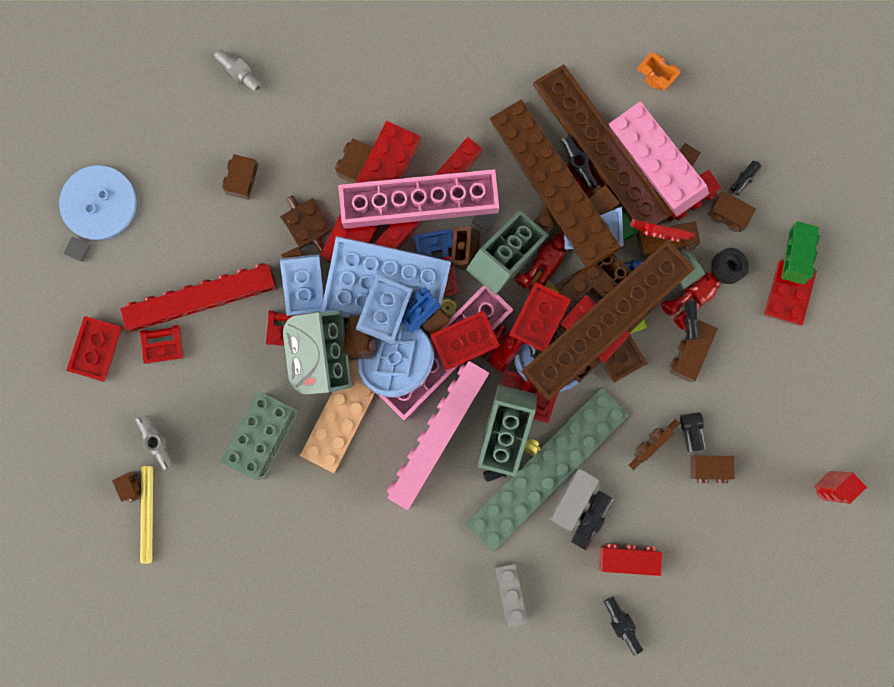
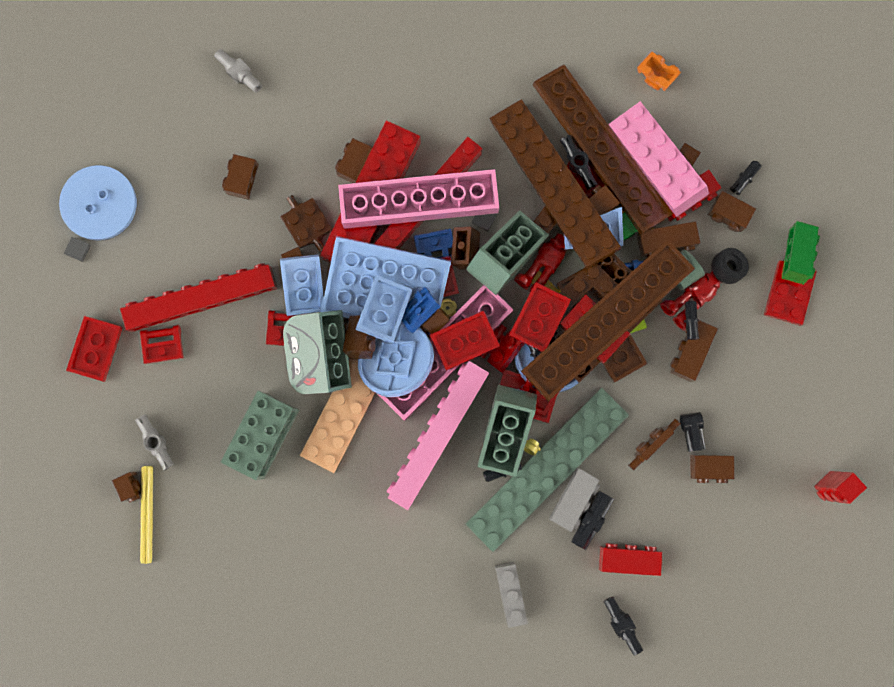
red plate [631,219,695,242] -> none

